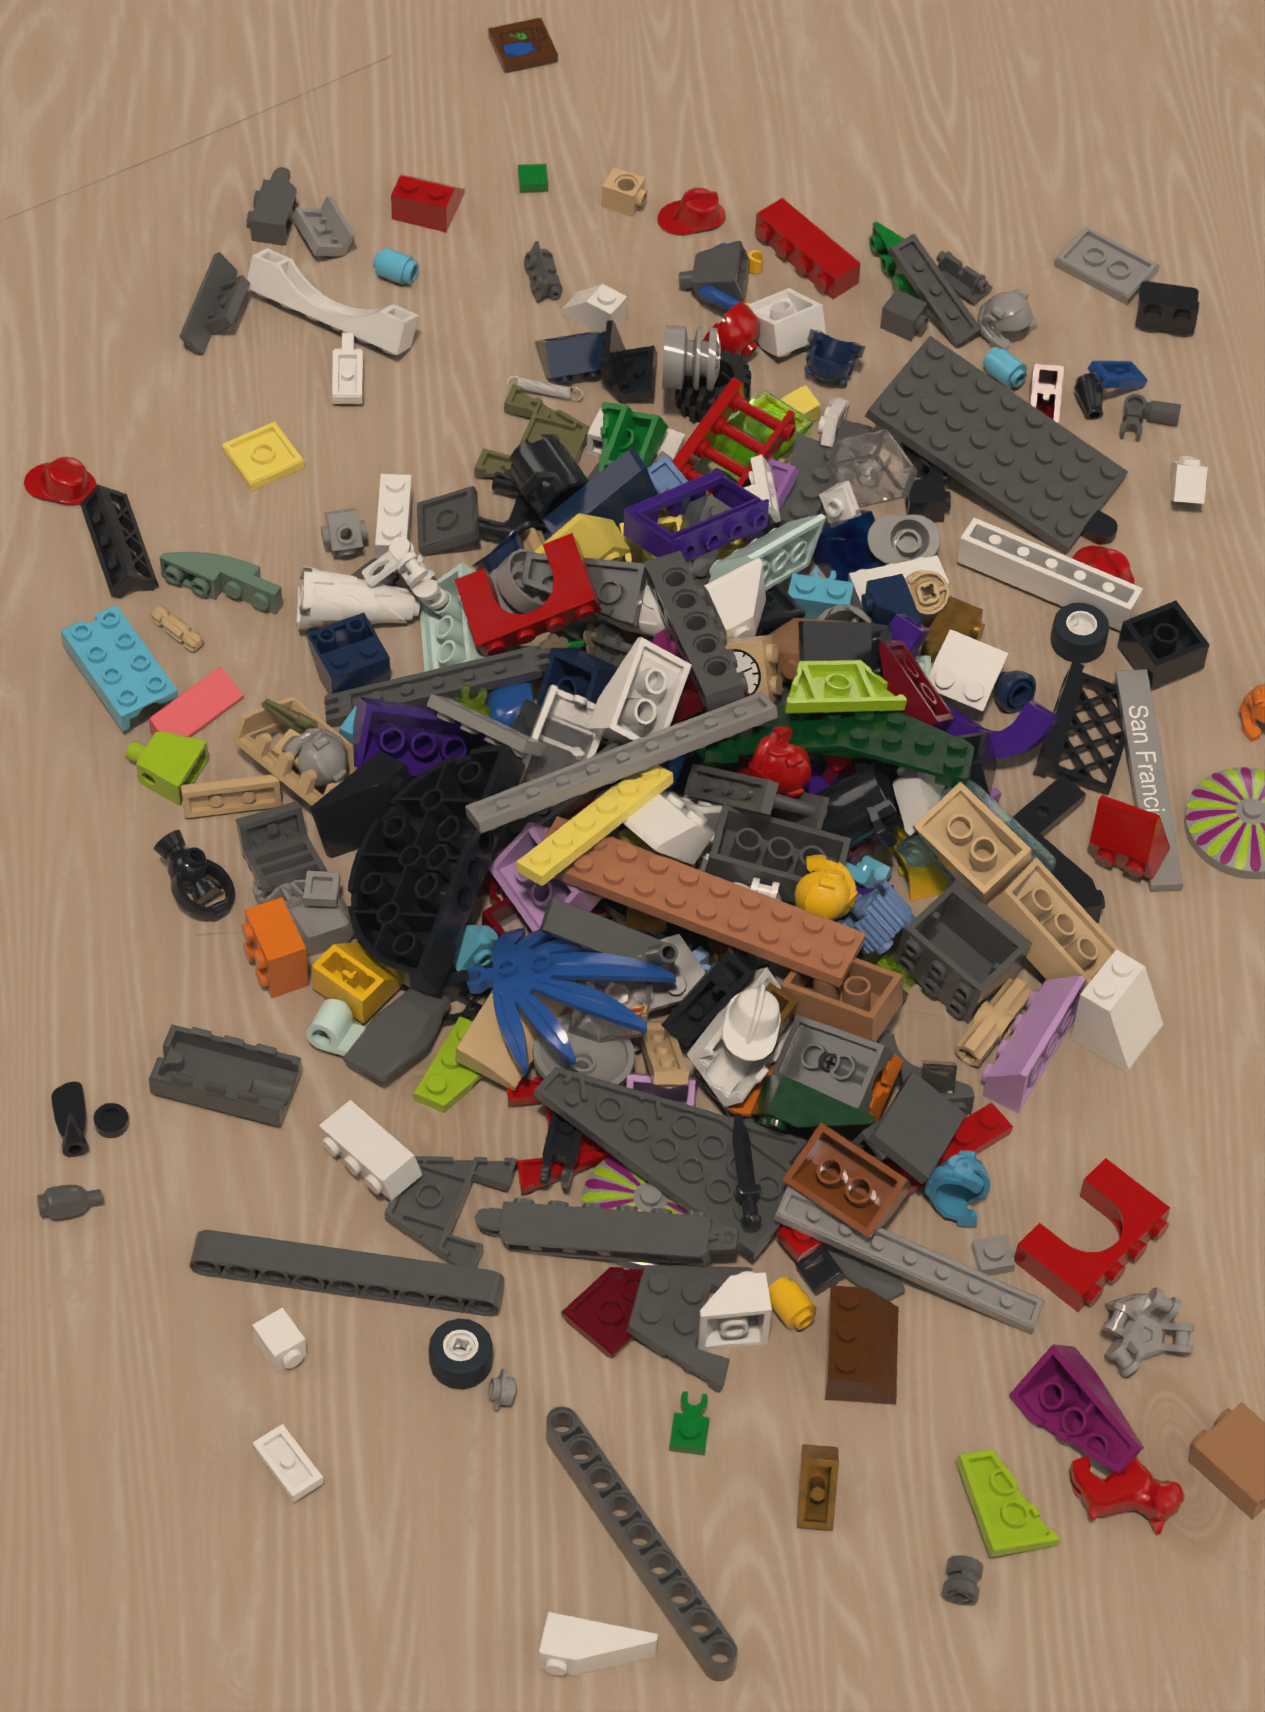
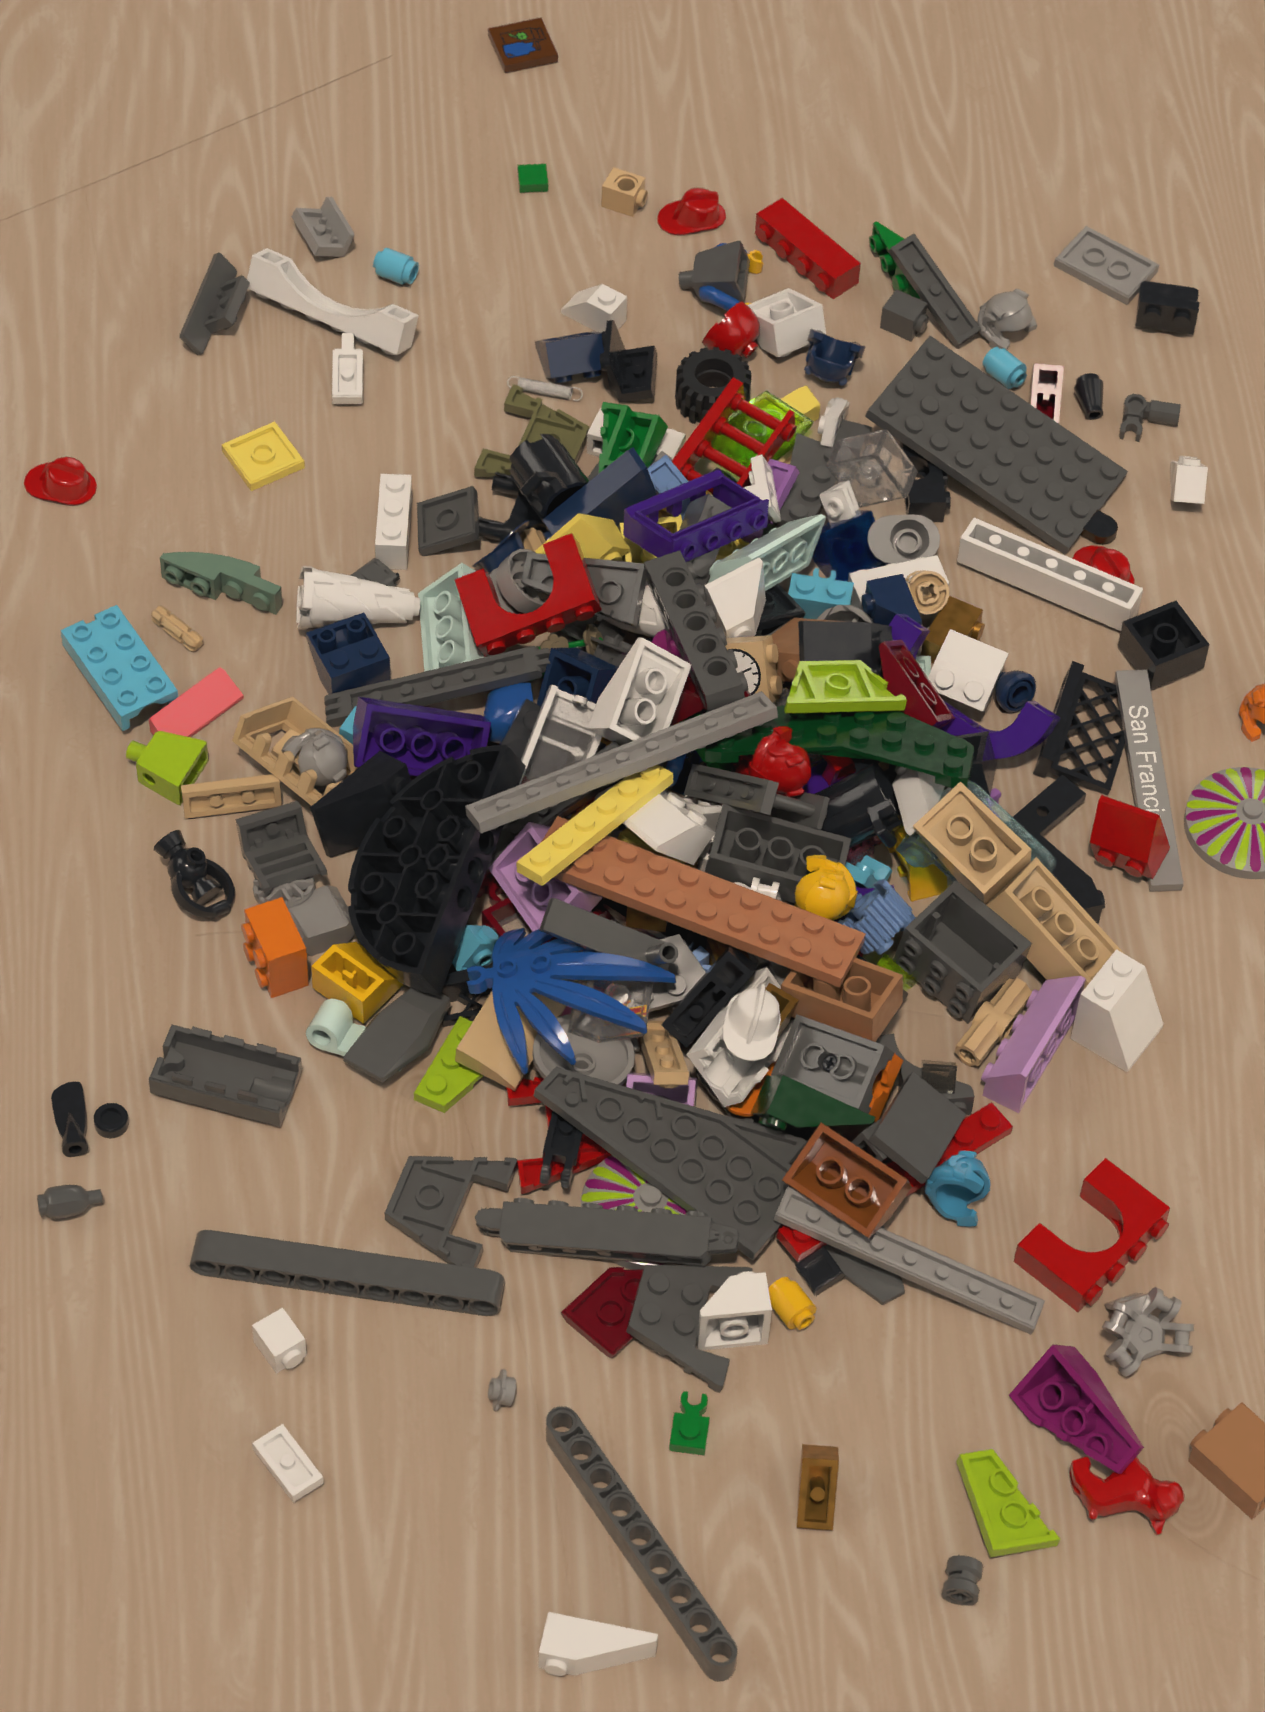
black fence [80,485,158,598] -> none
dark grey hinge [246,167,298,246] -> none
olive piece [261,699,318,734] -> none
light grey plate [303,871,341,907] -> none
white brick [319,1100,422,1201] -> none
light grey brick [321,508,367,556] -> none
white piece [362,536,448,609] -> none
red slope [391,175,465,233] -> none
light grey plate [426,694,546,759] -> none
black wheel [429,1318,493,1390] -> none
clear neon green tile [454,684,490,716] -> none
dark grey hinge [524,241,563,303] -> none
light grey wheel [662,325,721,391] -> none
black sword [732,1114,762,1230] -> none
reddish brown slope [825,1285,899,1405] -> none
dark grey hinge [936,251,993,304] -> none
light grey plate [971,1235,1015,1276] -> none
black wheel [1050,603,1109,663] -> none
blue tile [1087,361,1148,389] -> none

